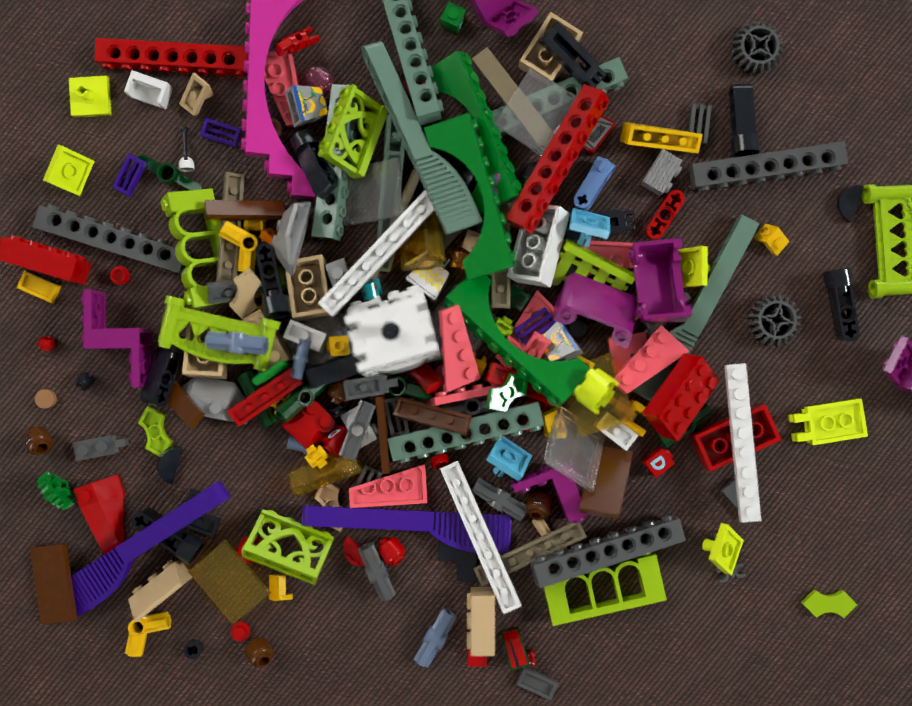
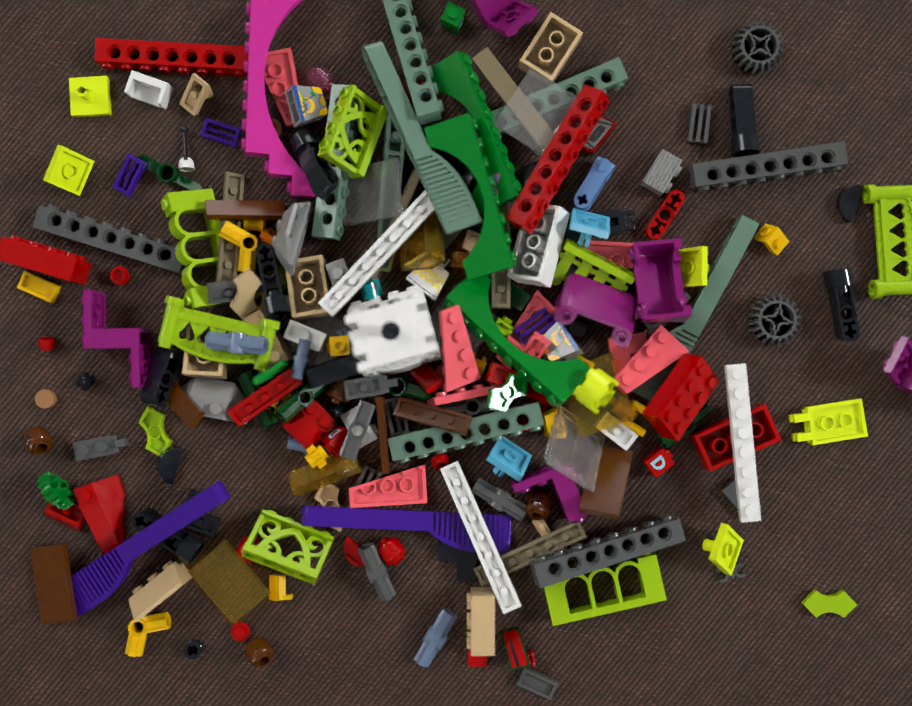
red hinge [275,26,320,56] -> none
black hinge [539,21,606,88] -> none
yellow slope [620,122,703,153] -> none
none -> red slope [44,502,86,532]

